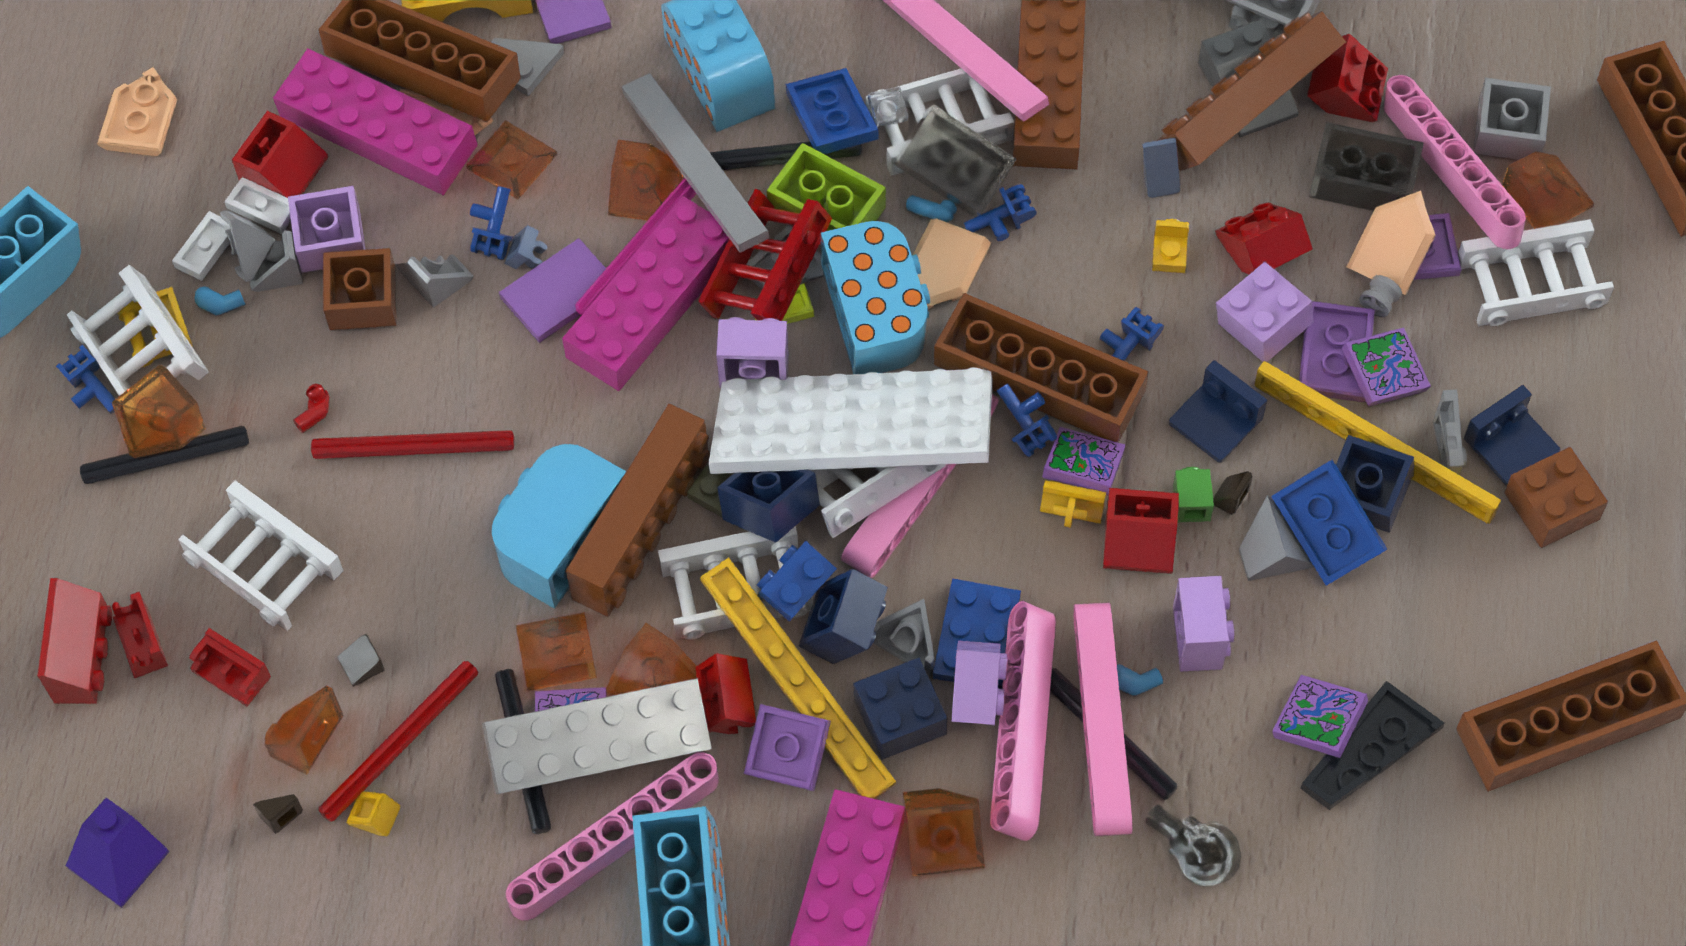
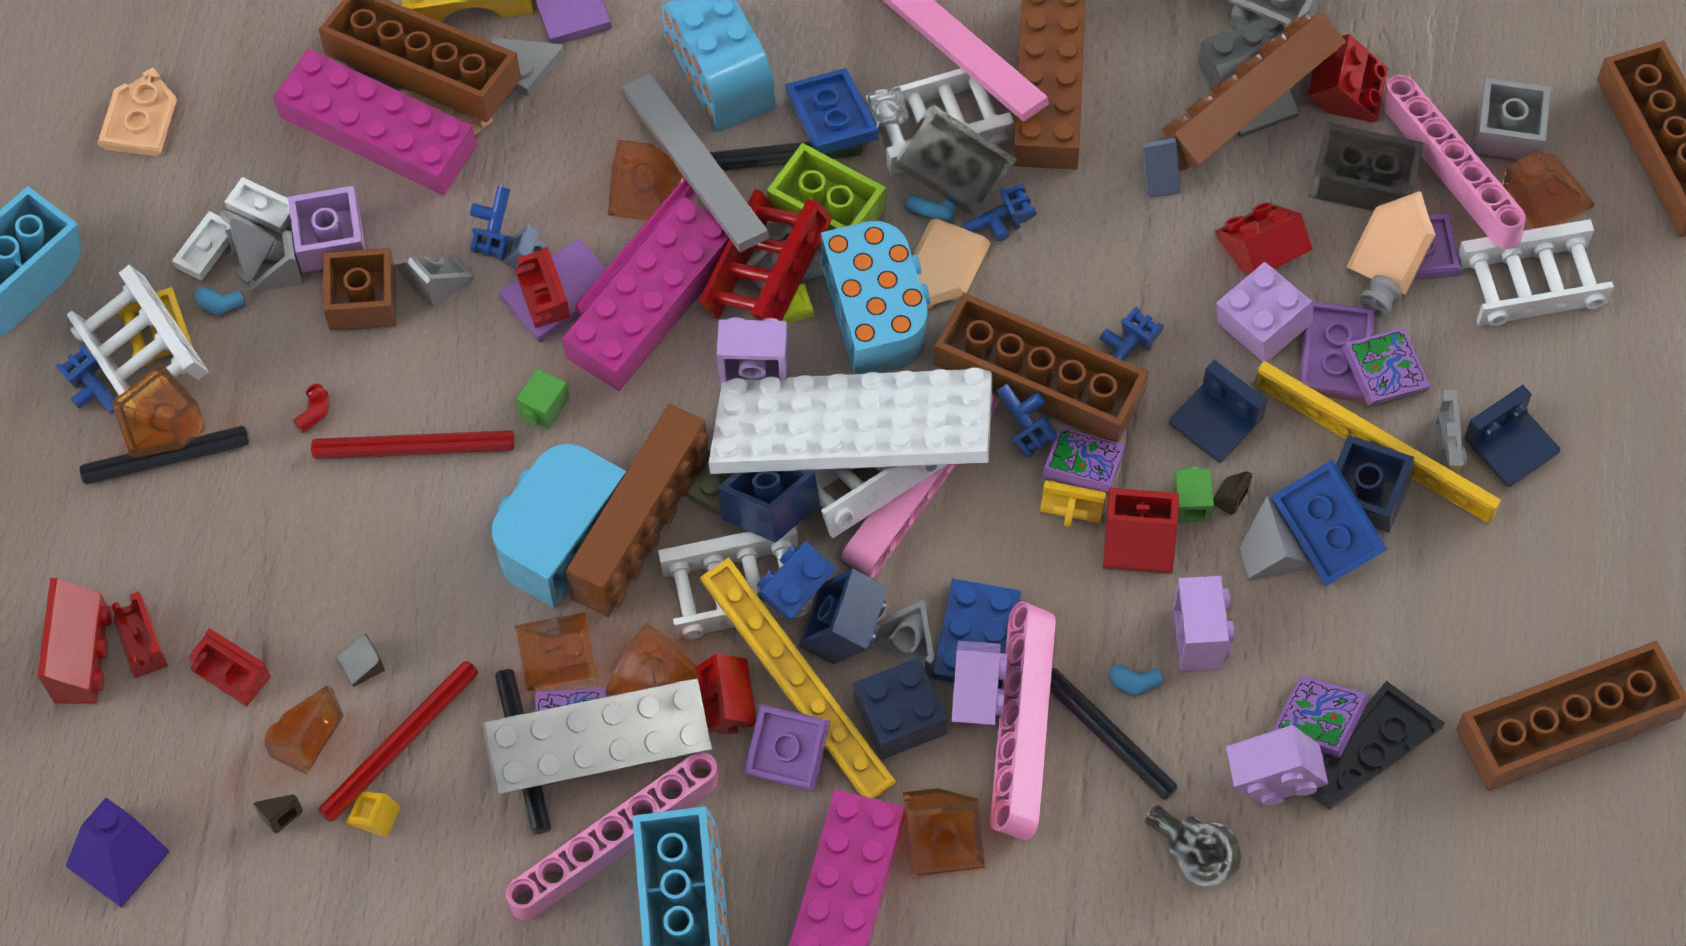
white fence [178,480,343,631] -> none
red slope [232,111,328,198] -> none
clear orange slope [466,120,557,200] -> none
bright pink beam [1073,603,1132,836] -> none
yellow bracket [1152,219,1189,273] -> none
dark orange brick [1504,447,1608,548] -> none
none -> red hinge [515,246,570,328]
none -> bright green brick [516,368,569,429]
none -> lavender brick [1226,725,1328,806]

